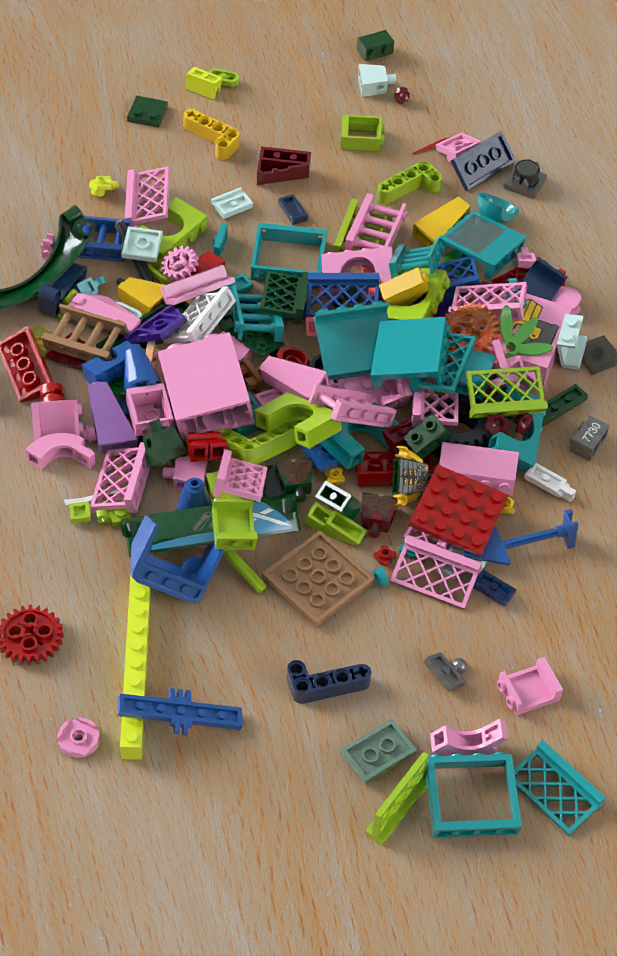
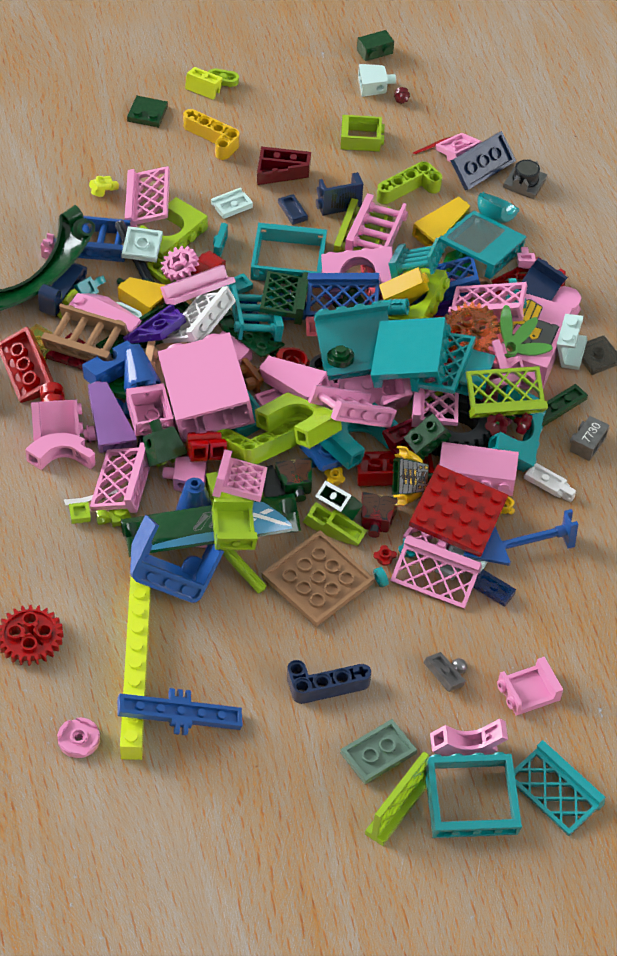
none -> dark blue panel [316,172,364,216]
none -> dark green plate [327,345,354,368]
none -> teal hinge [382,299,410,316]

